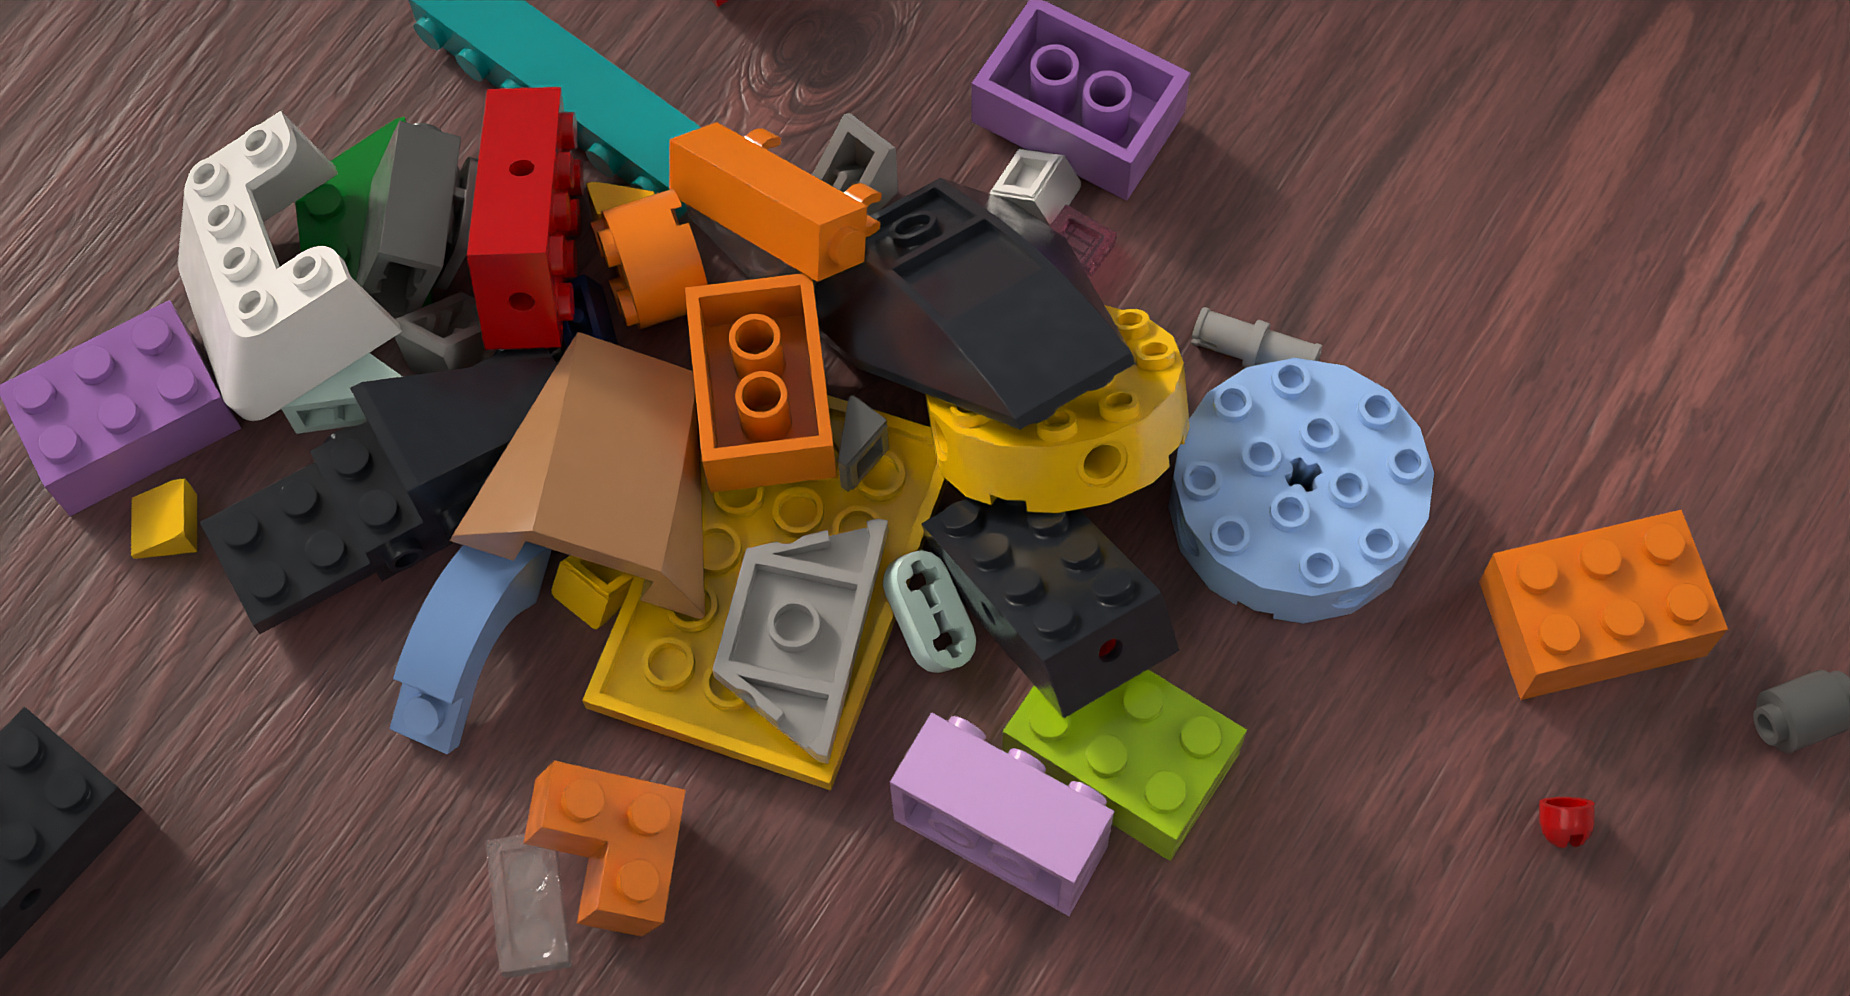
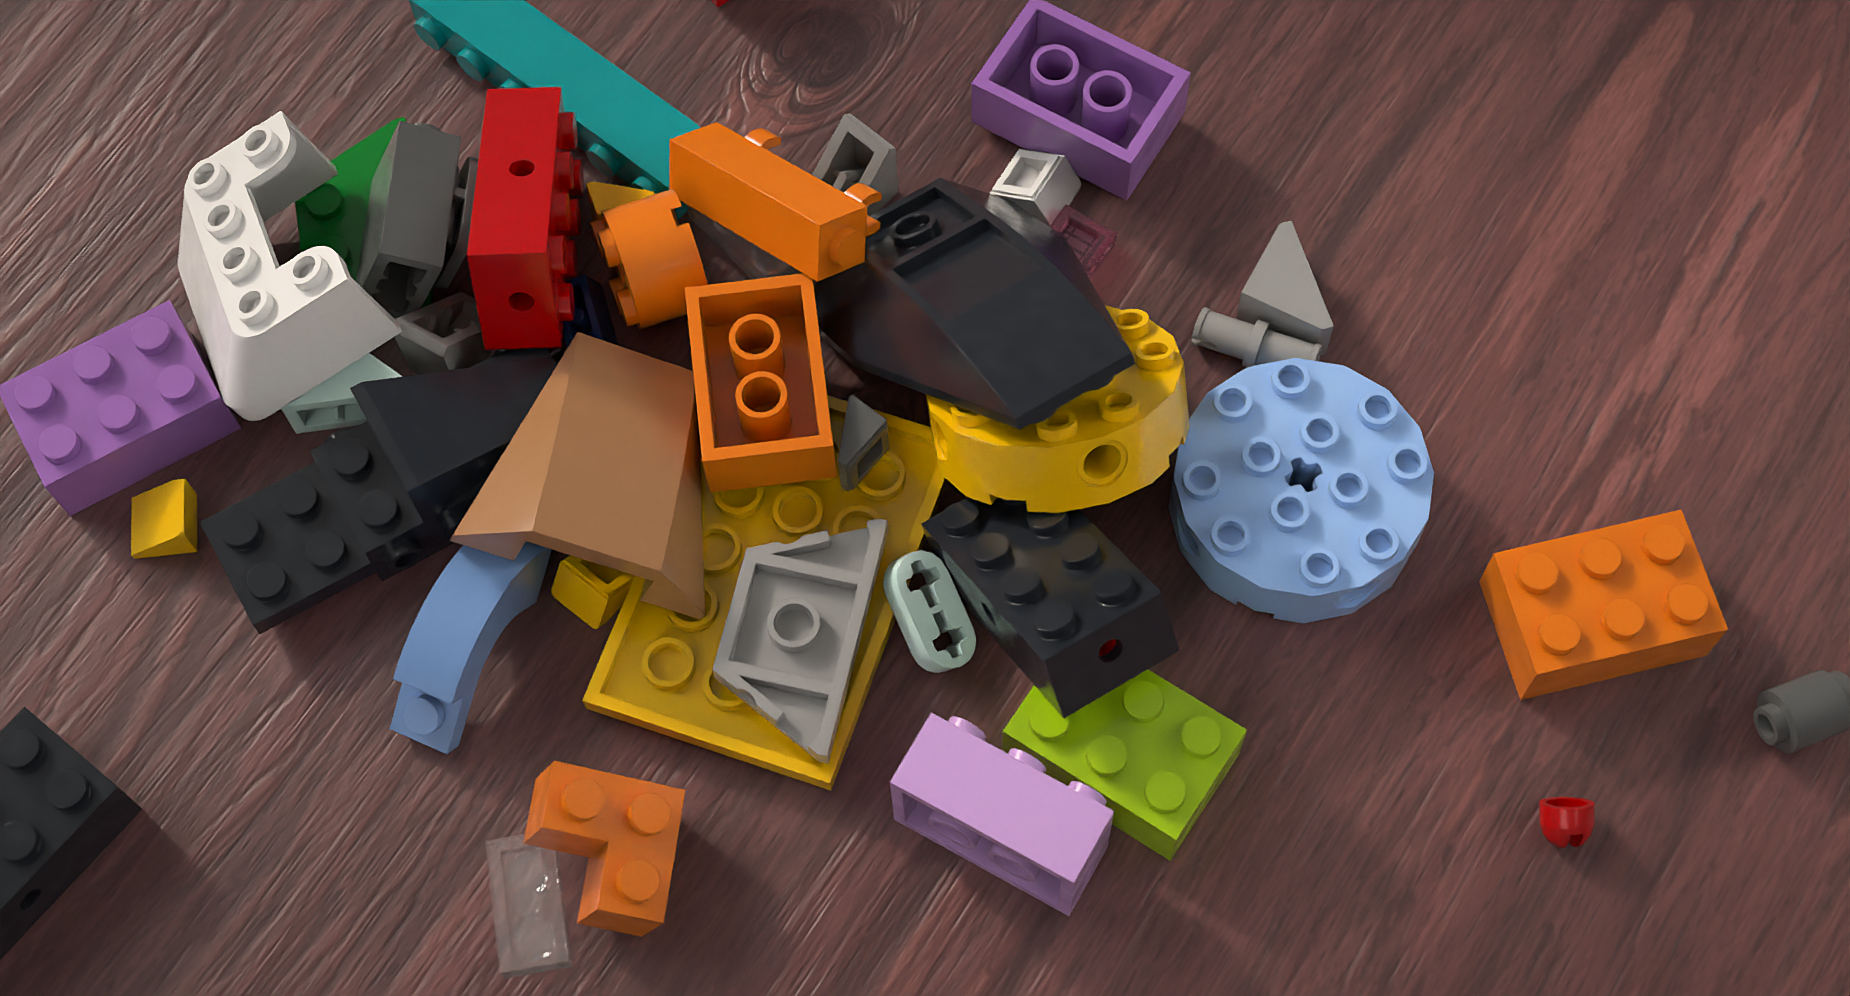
none -> light grey slope [1236,221,1334,355]

